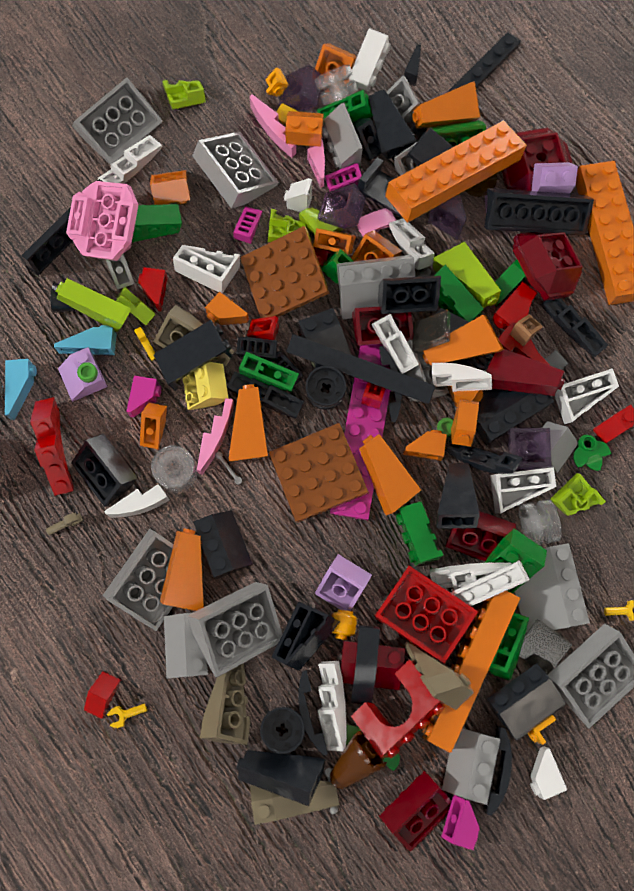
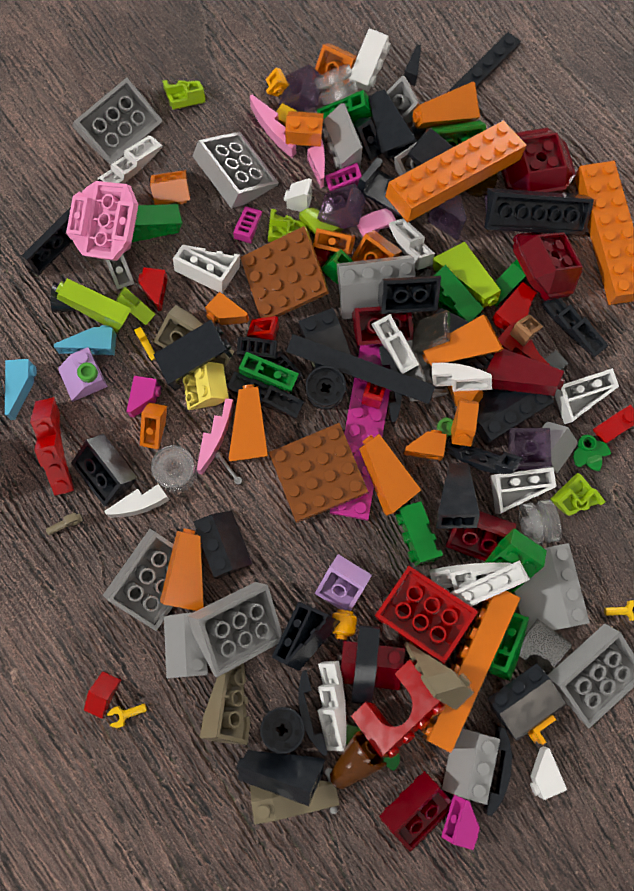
lavender slope [532,162,578,194] -> none

